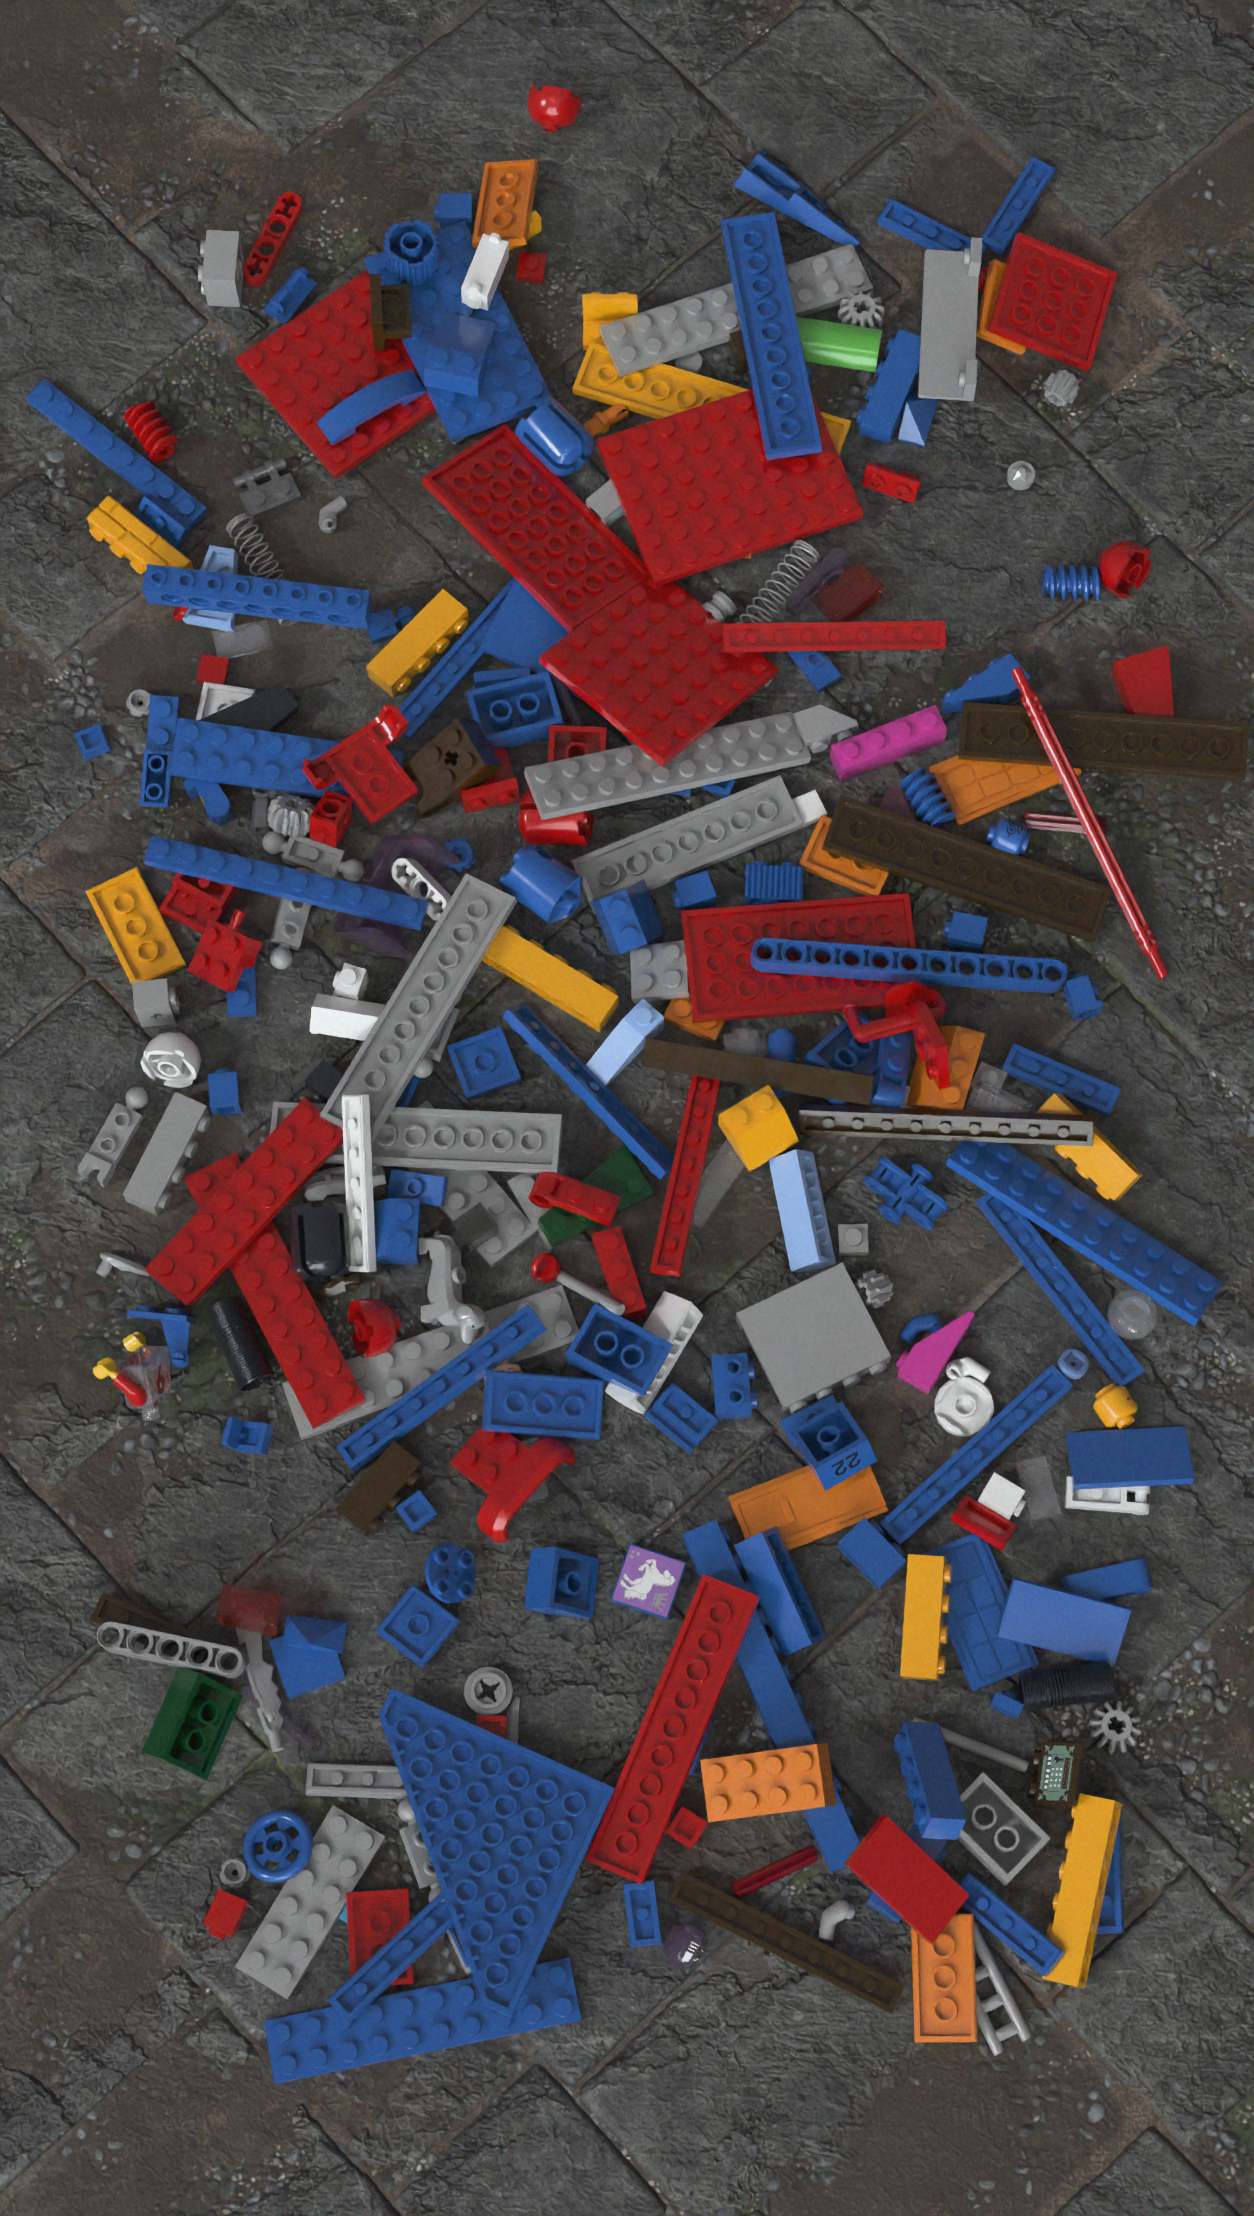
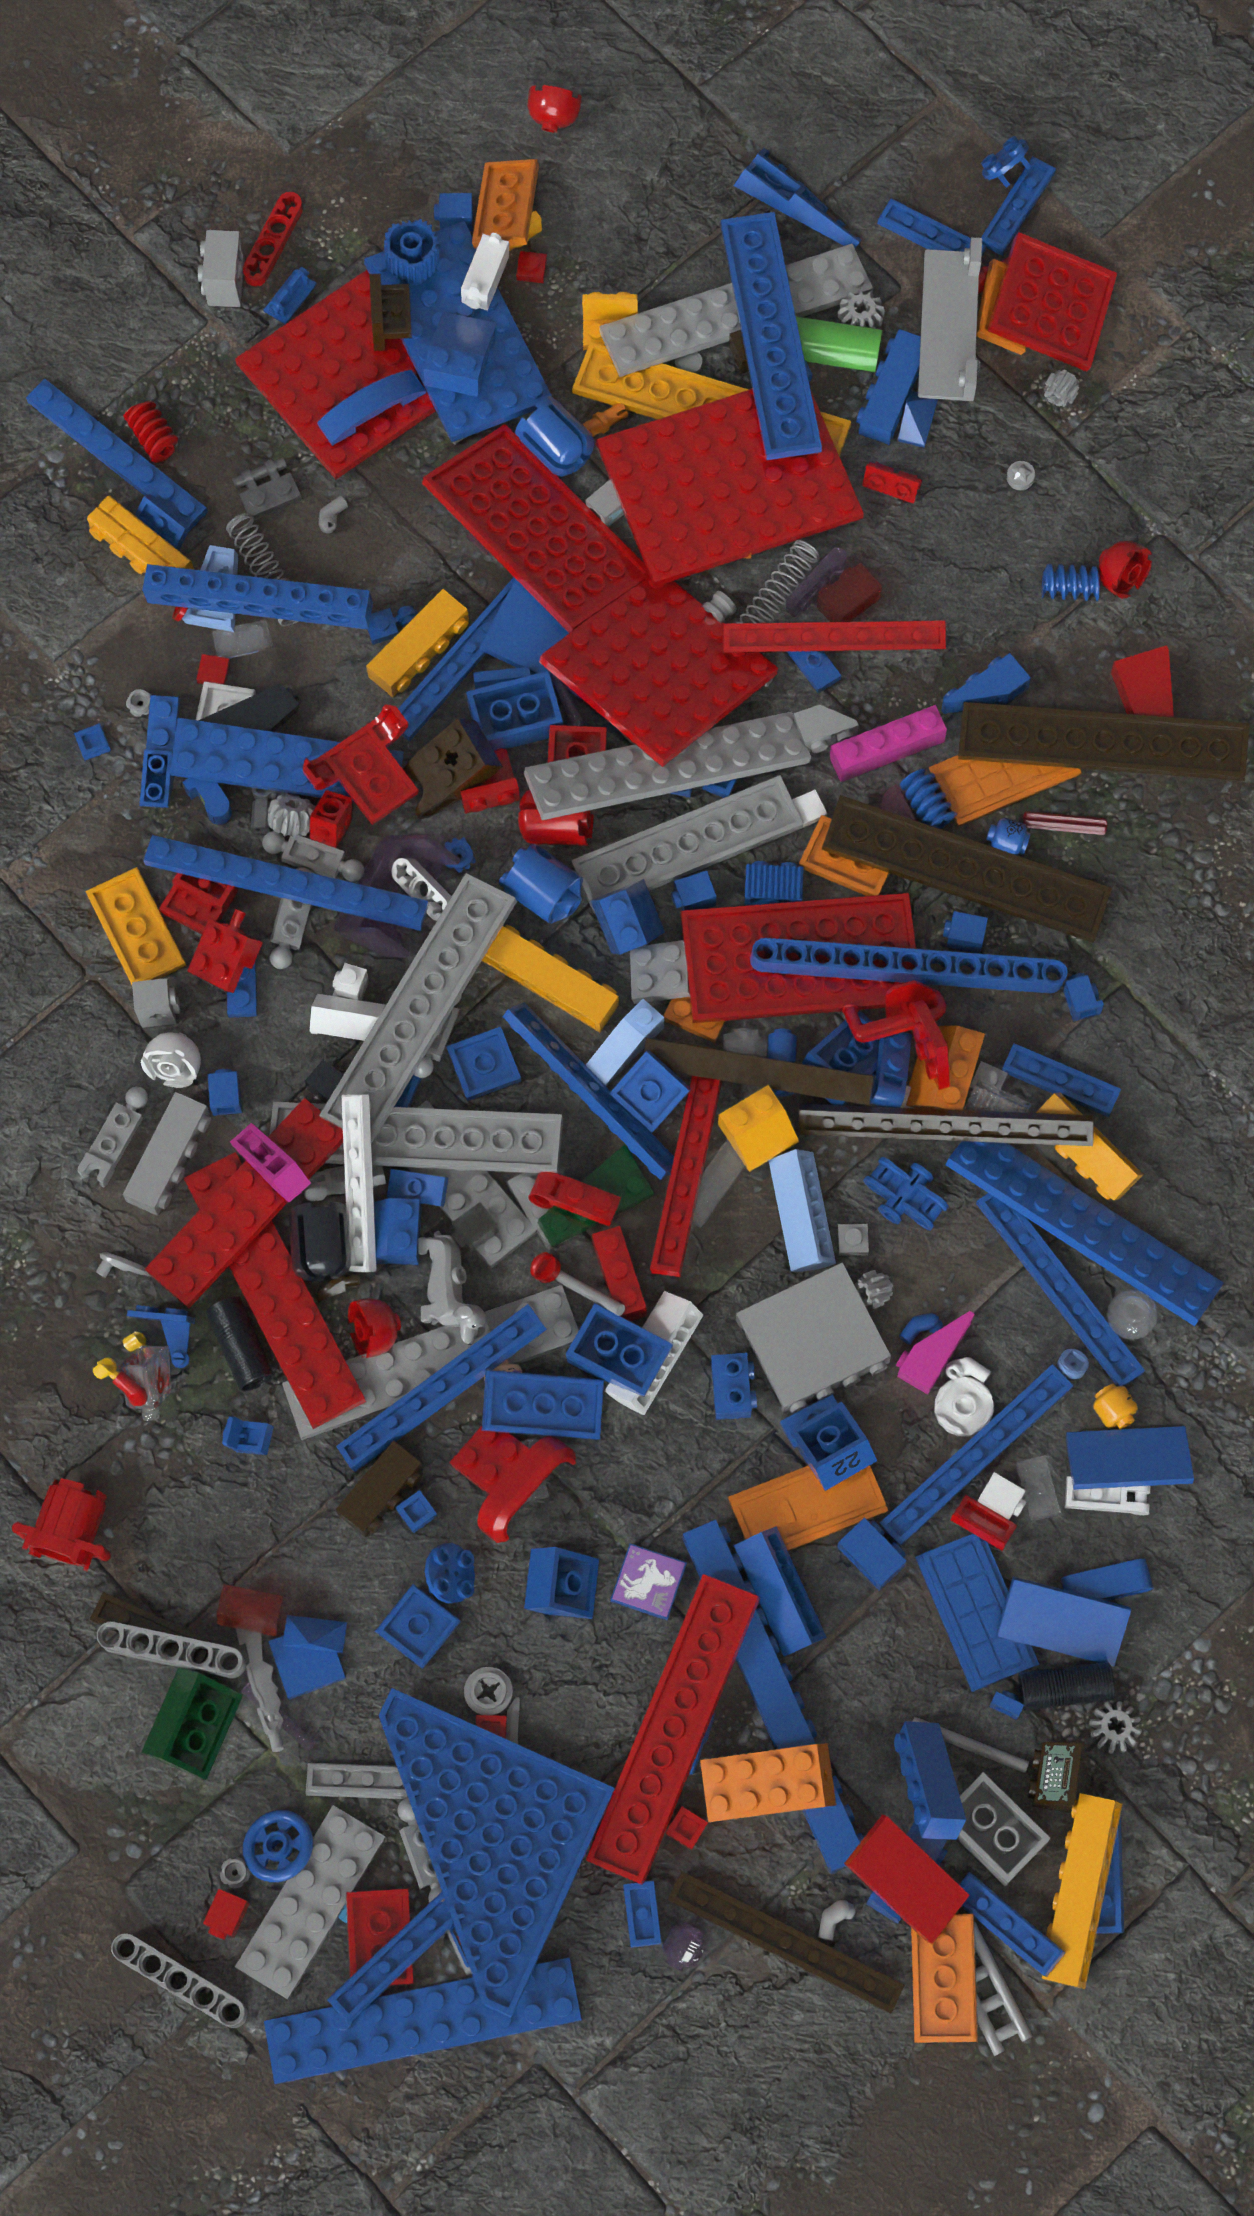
blue plate [644,1382,718,1454] -> none
dark red axle [731,1845,818,1898] -> none
light orange brick [900,1554,952,1681] -> none
red axle [1011,667,1169,980] -> none
none -> red container [12,1478,111,1571]
none -> light grey beam [111,1933,248,2028]
none -> dark pink slope [230,1123,311,1202]
none -> blue plate [609,1050,691,1133]
none -> blue plate [981,136,1032,188]

